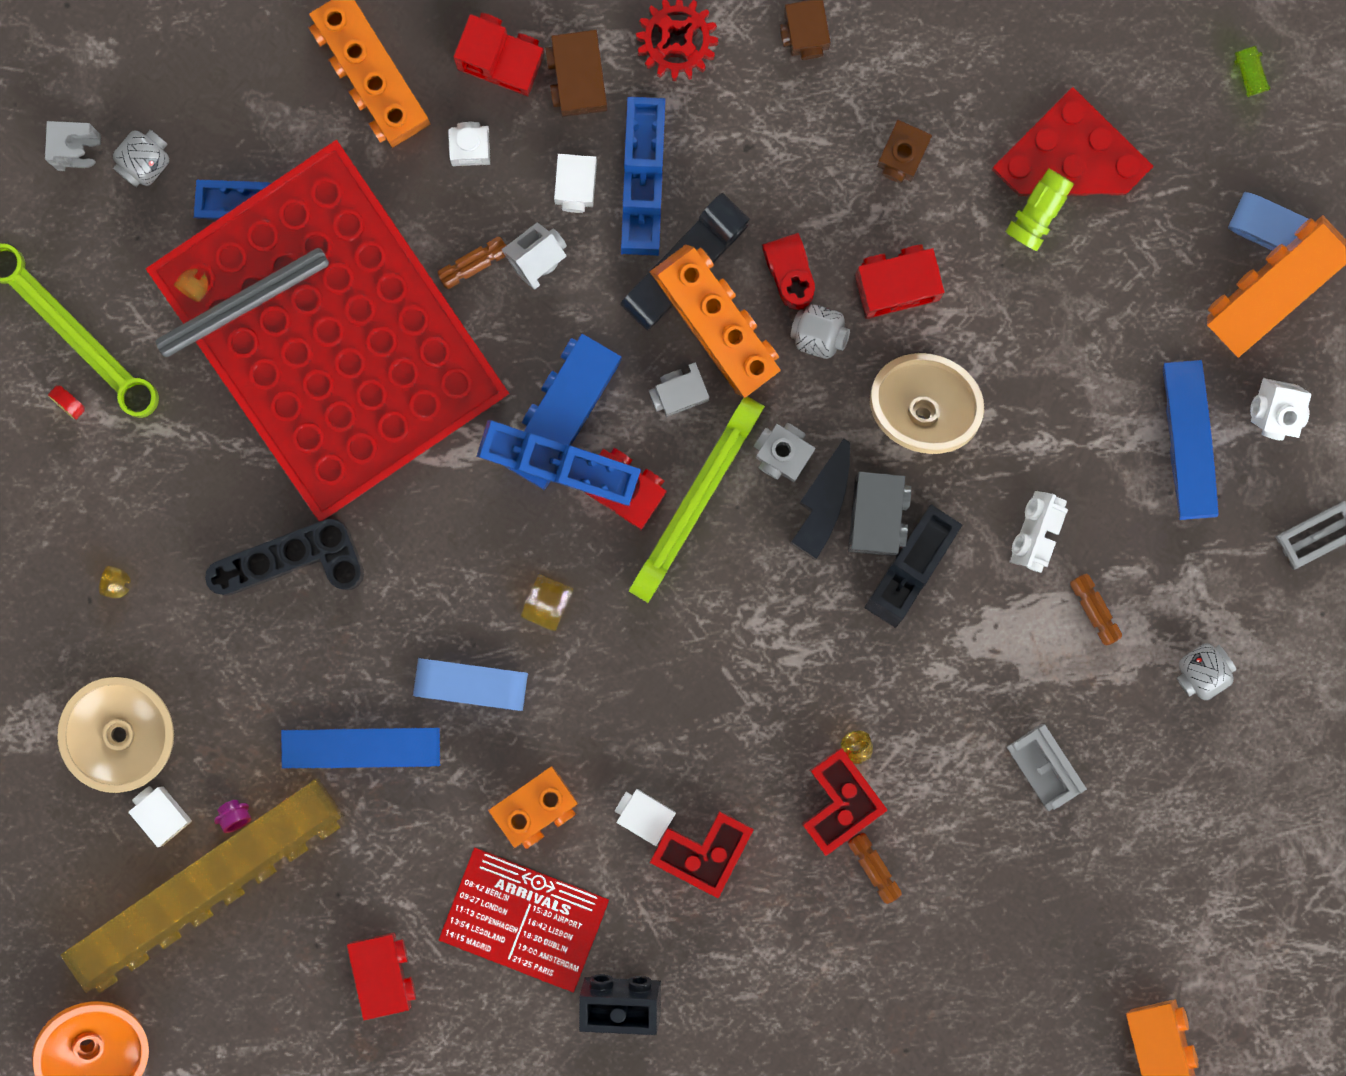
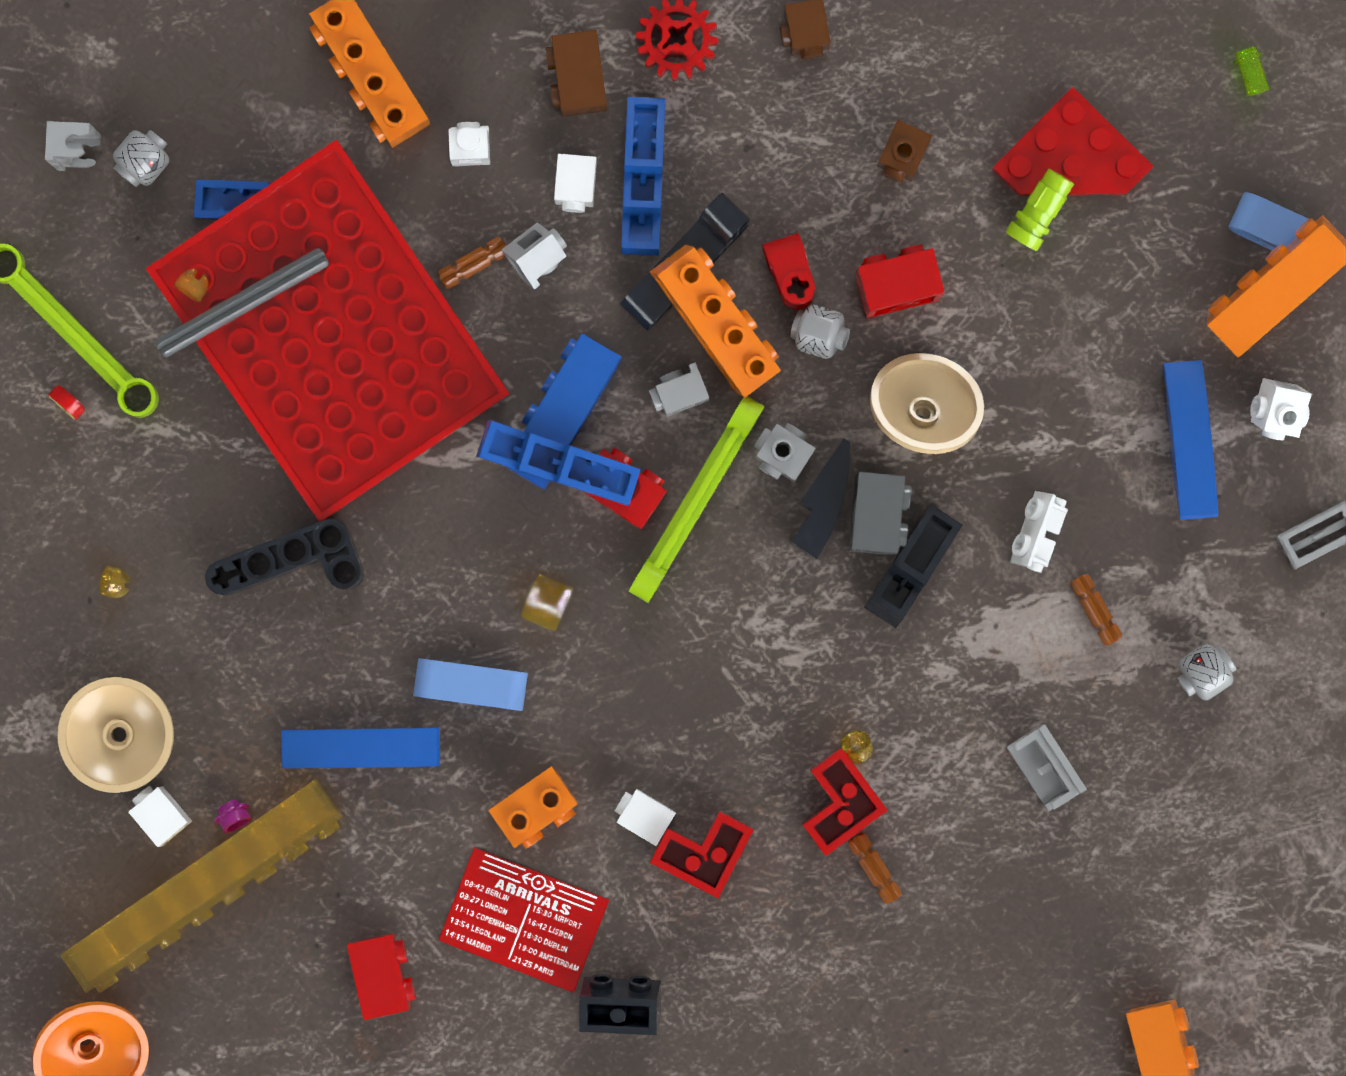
red brick [454,13,545,97] -> none

